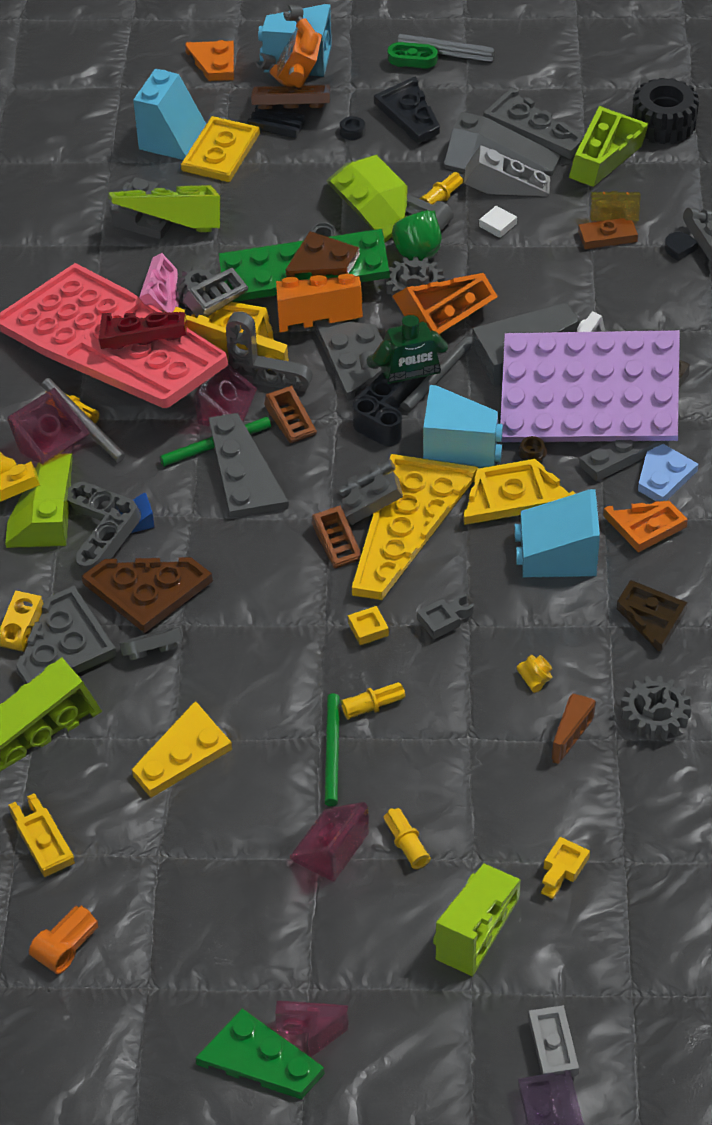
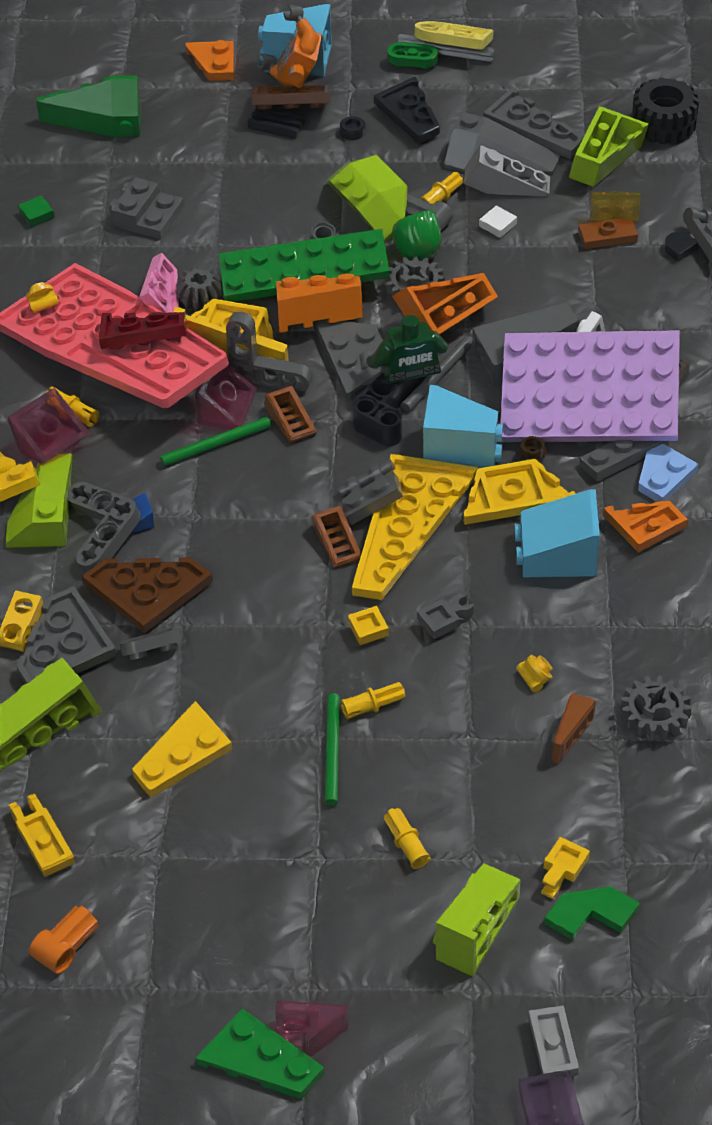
flat silver bar [41,378,125,463] -> none
lime wedge [108,185,220,232] -> none
medium azure slope [133,69,206,160] -> none
yellow tile [181,116,260,182] -> none
dark grey slope [184,268,248,317] -> none
dark grey wing [209,413,289,518] -> none
reddish brown wing [285,231,360,277] -> none
clear pink slope [290,802,369,882] -> none
dark brown wing [616,580,687,652] -> none
none -> green tile [18,195,55,227]
none -> yellow plate [26,282,59,314]
none -> green wedge [36,75,142,137]
none -> light yellow tile [414,21,494,50]
none -> green tile [544,886,640,940]

